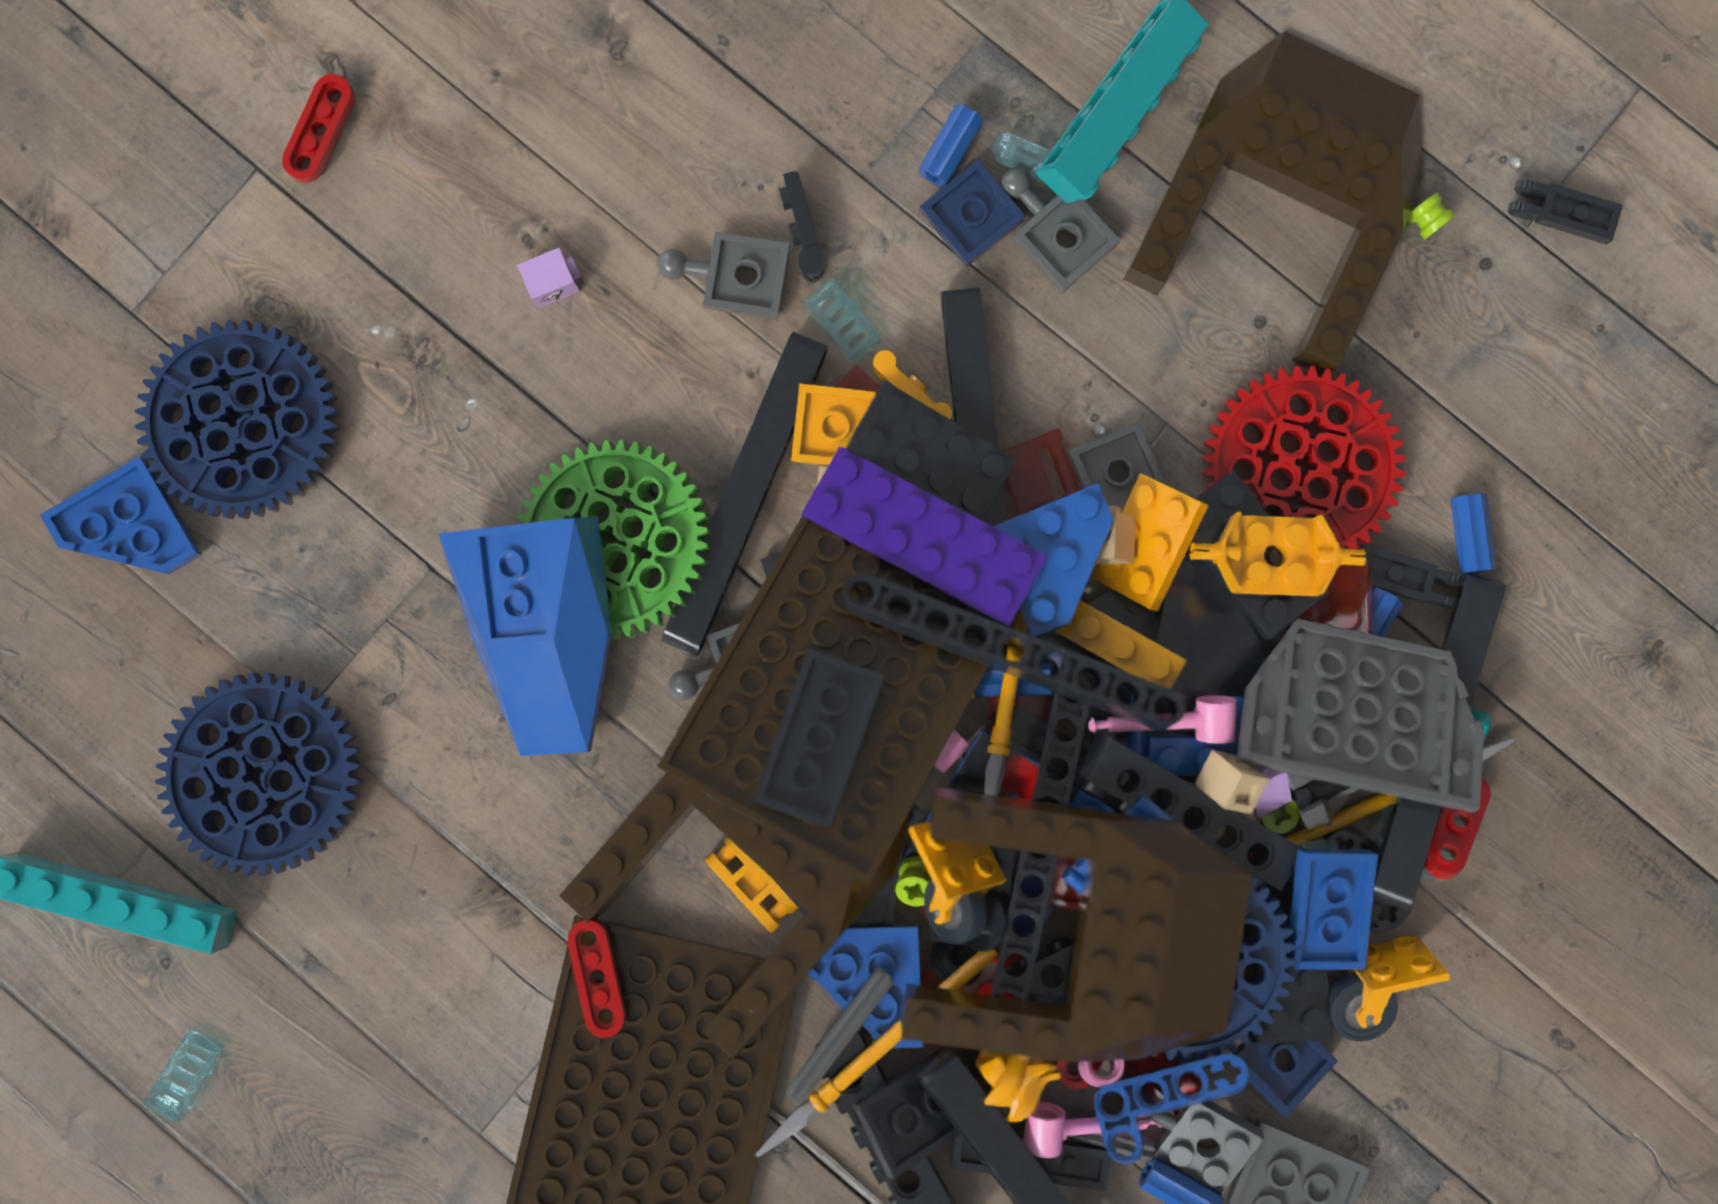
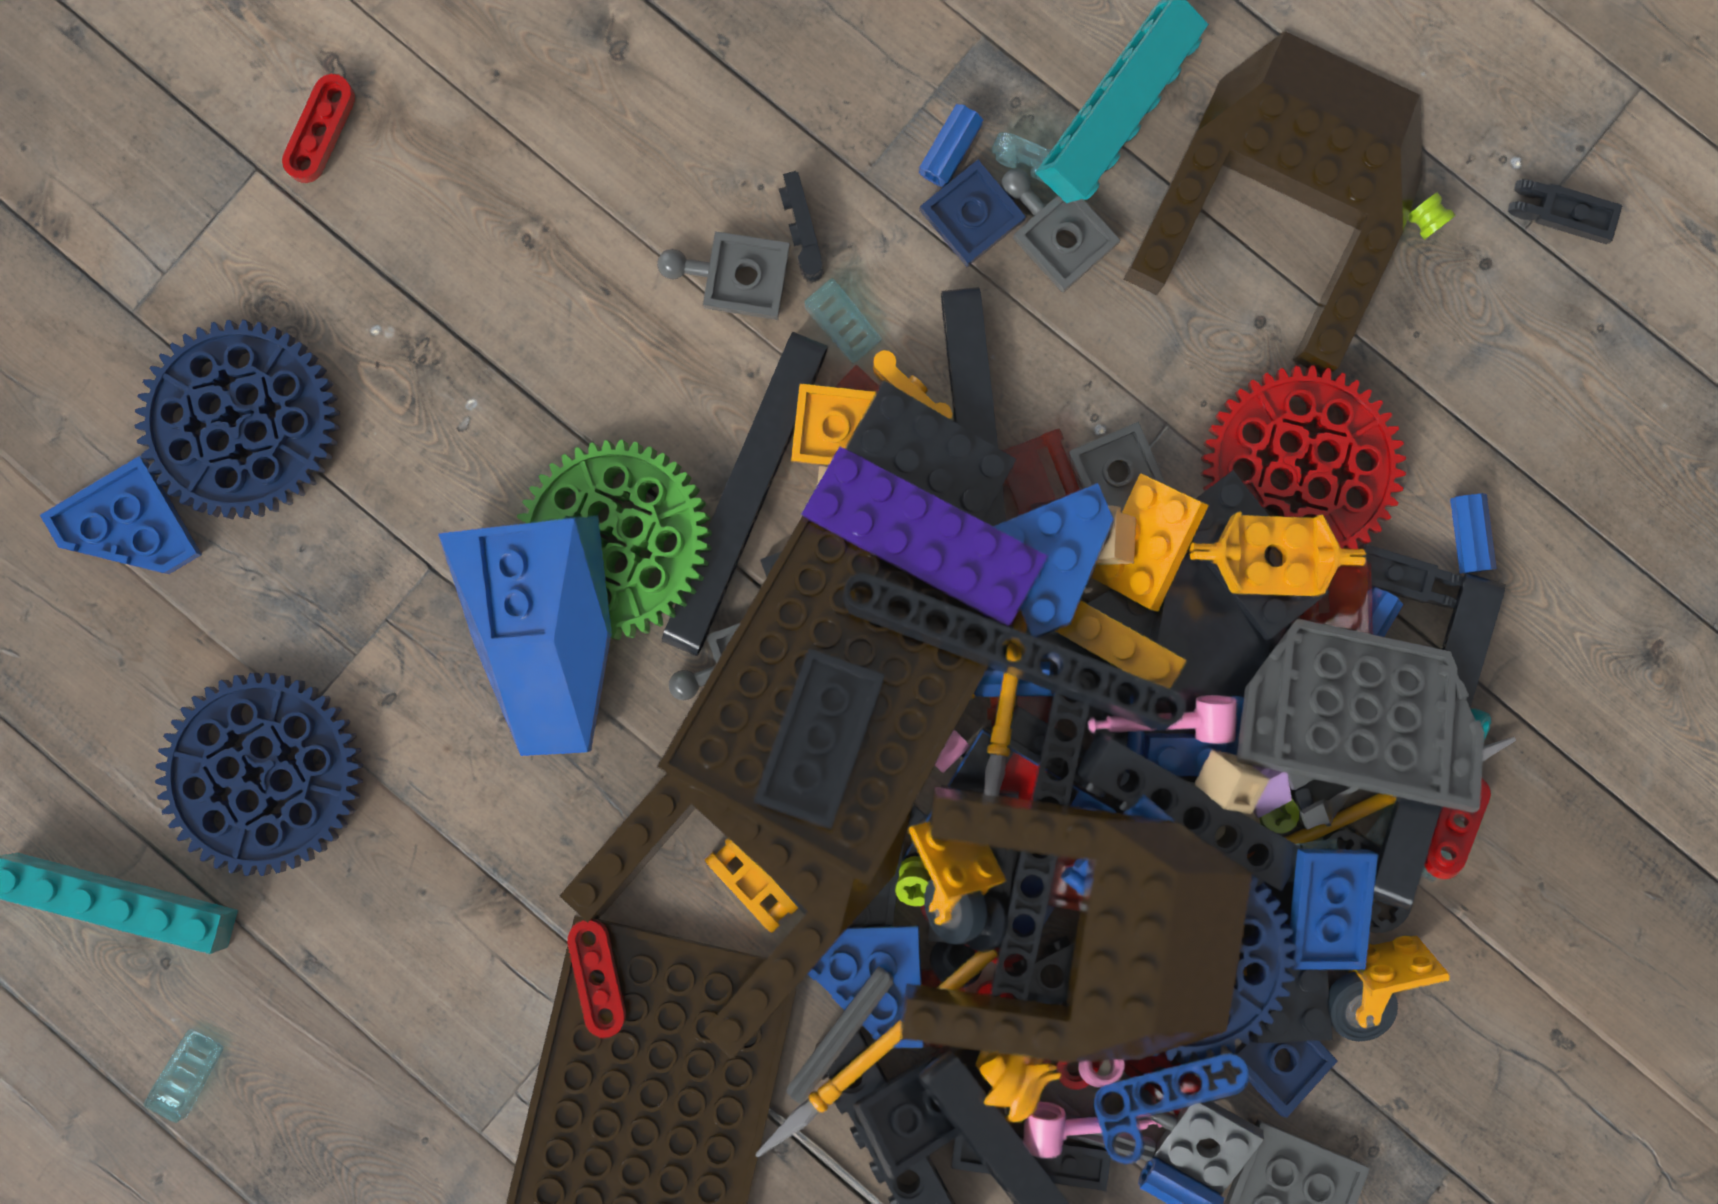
lavender brick [517,247,581,309] -> none

